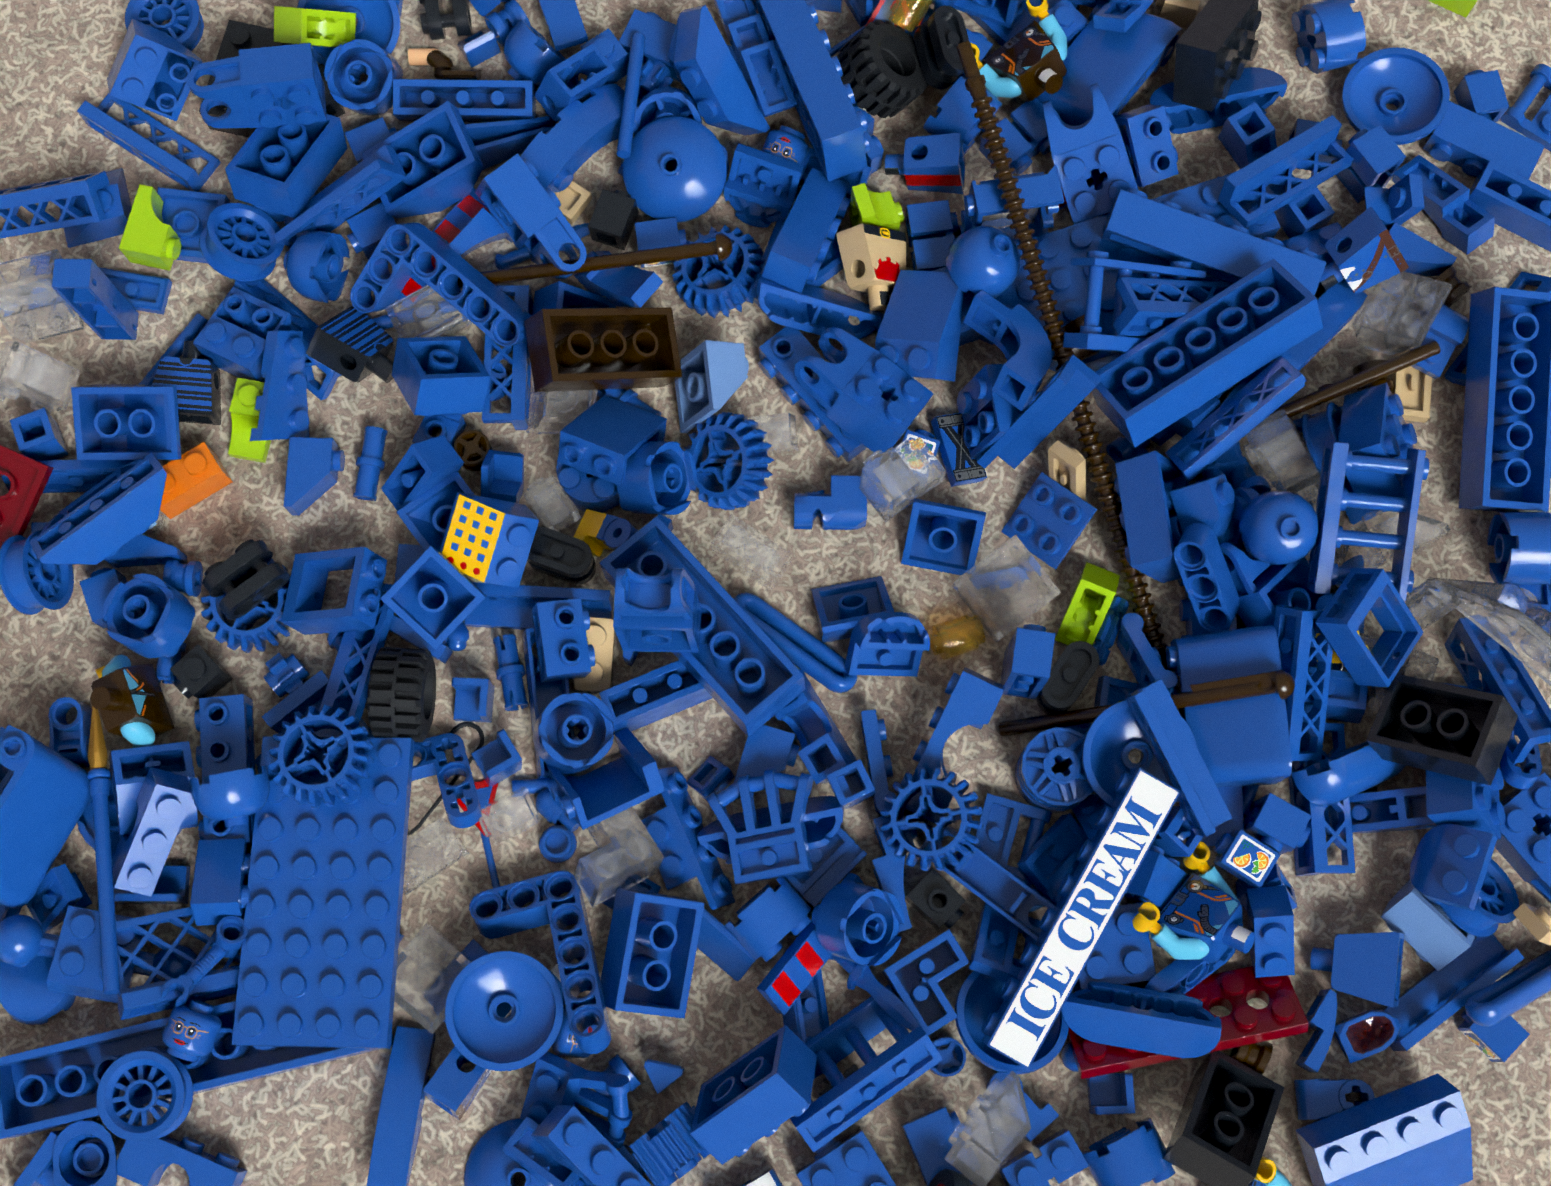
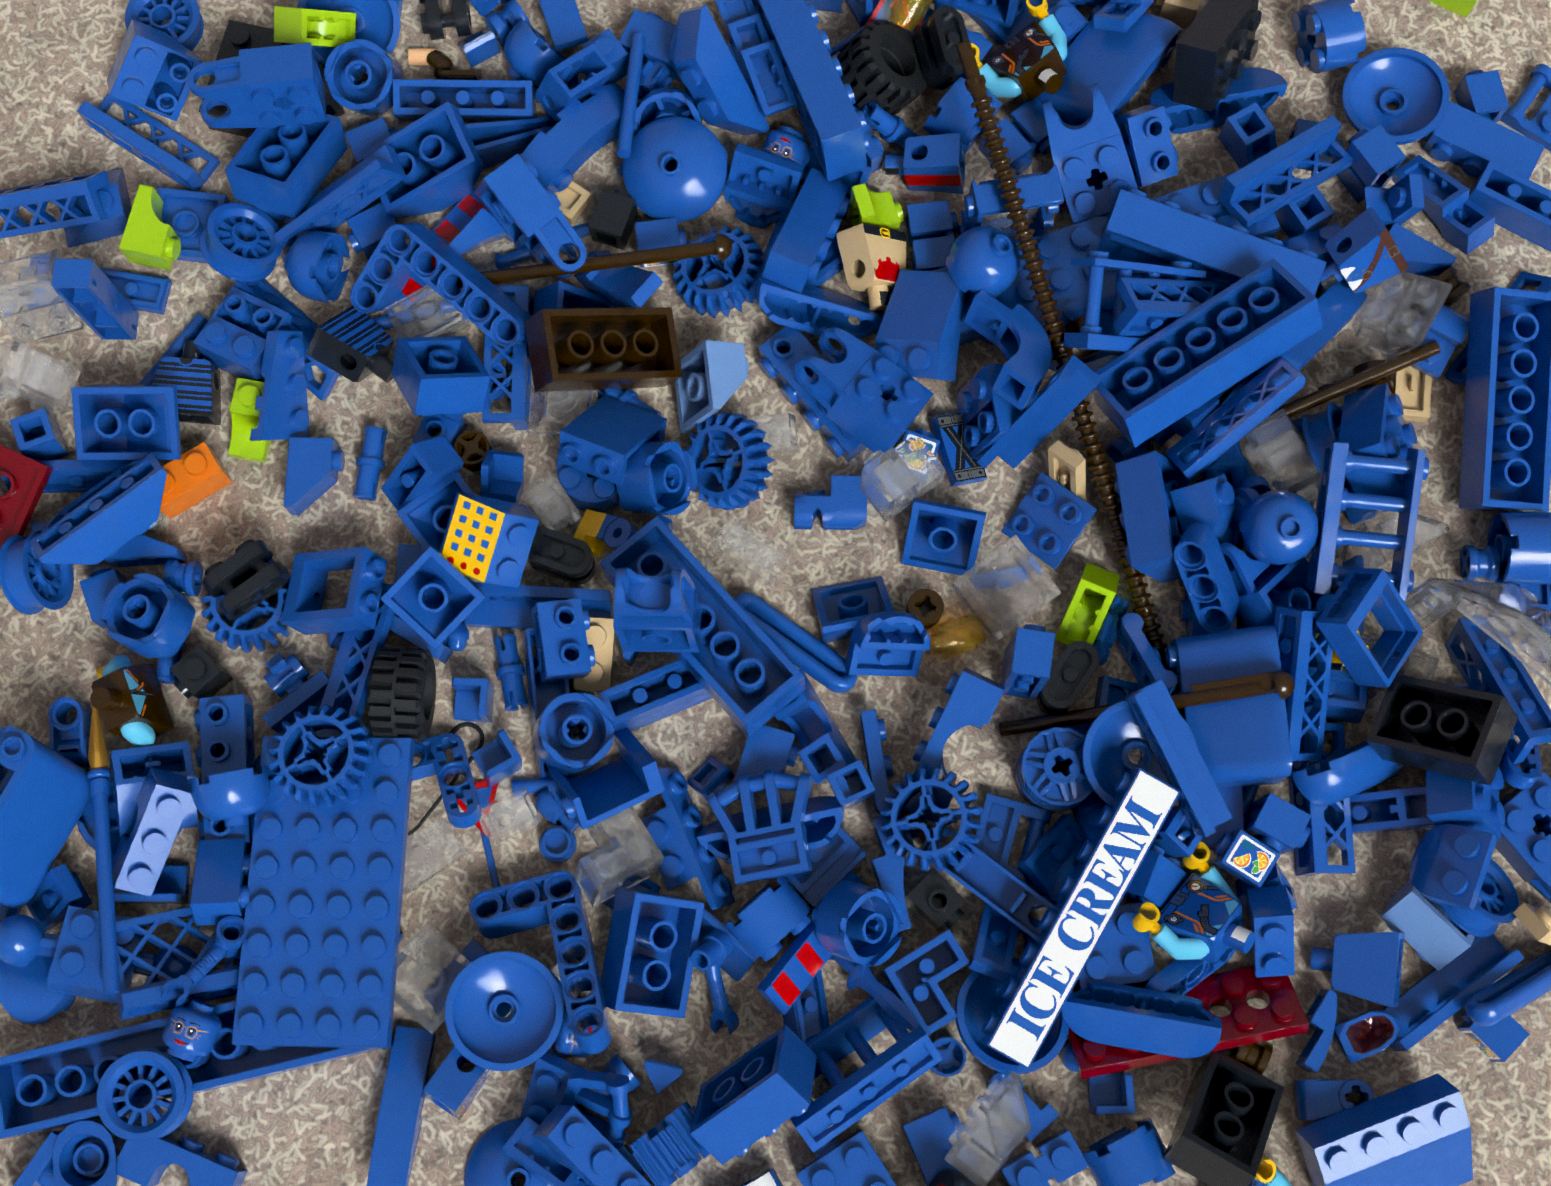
none -> blue brick [691,929,739,1035]
none -> blue pin [862,101,920,150]
none -> dark brown wheel [906,589,944,629]
none -> blue wheel [1459,545,1500,581]

